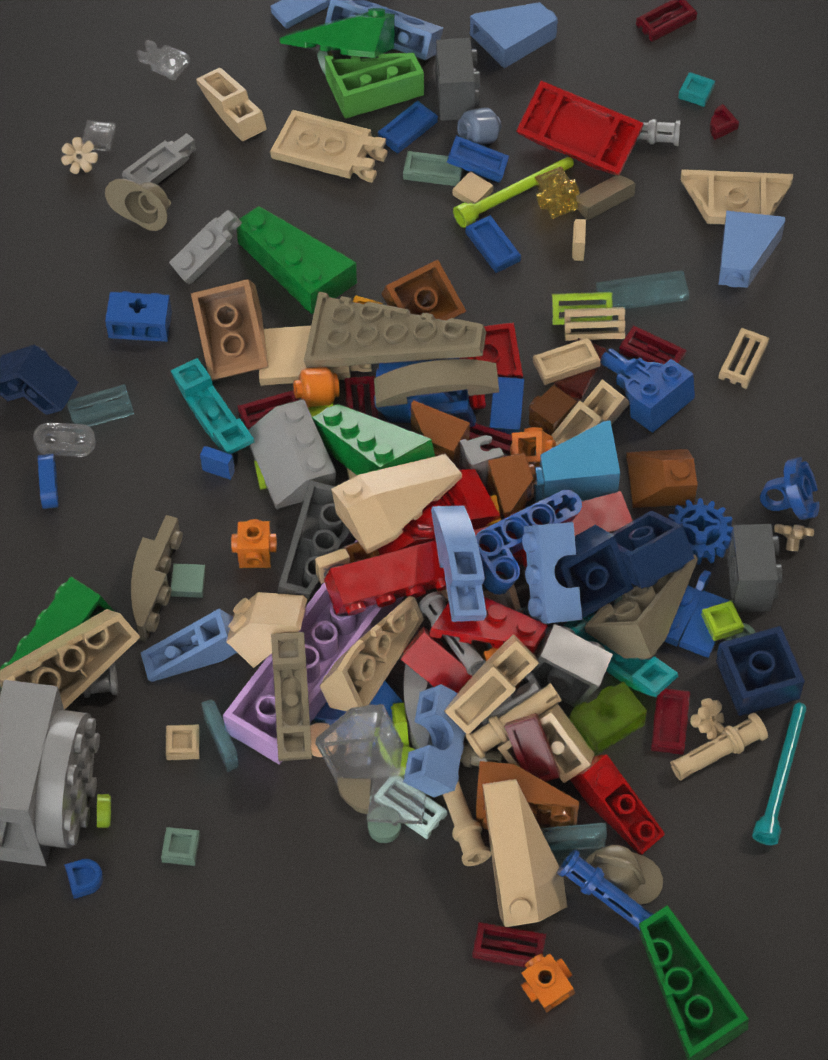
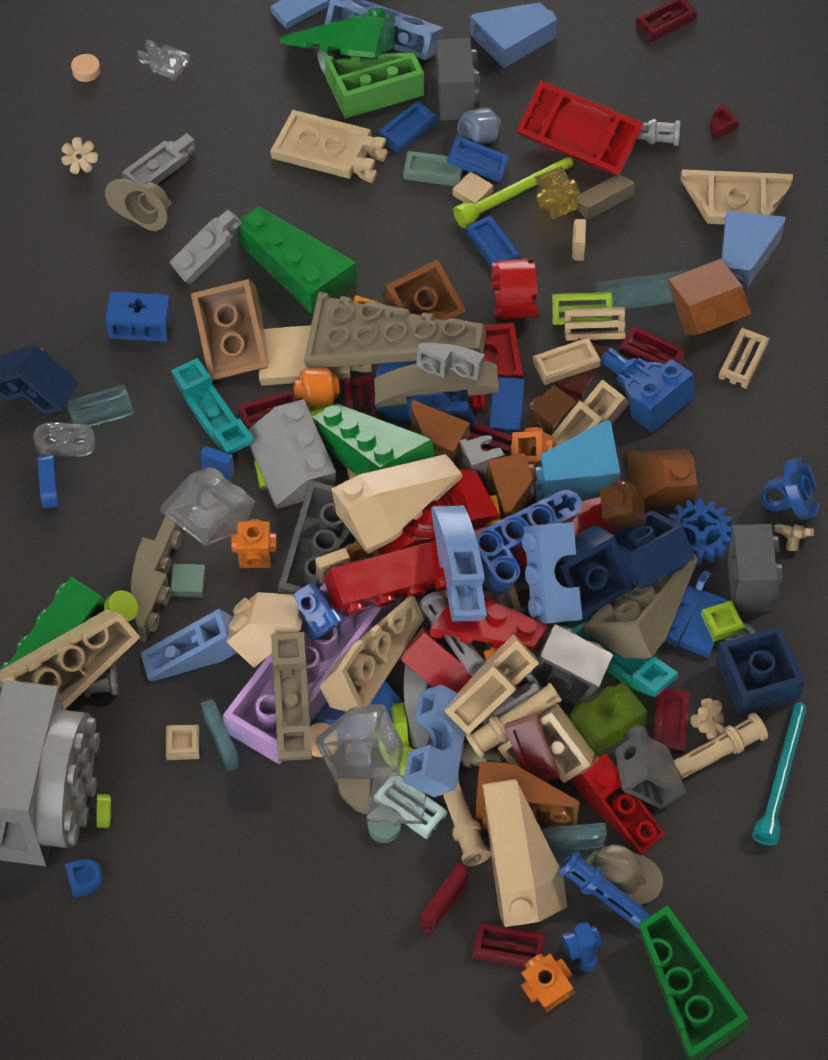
clear tile [82,120,116,151] -> none
sand green tile [161,827,200,866] -> none
tan slope [196,68,267,142] -> none
teal tile [678,72,715,107] -> none
none -> light nougat tile [71,54,100,82]
none -> lime tile [104,590,138,622]
none -> clear slope [159,467,256,546]
none -> blue plate [293,583,345,641]
none -> light grey slope [416,343,484,381]
none -> dark red tile [420,863,469,934]
none -> red brick [491,258,538,320]
none -> blue plate [561,923,602,972]
none -> reddish brown brick [600,481,646,530]
none -> dark grey torso [615,726,686,809]
none -> dark orange slope [666,259,752,336]

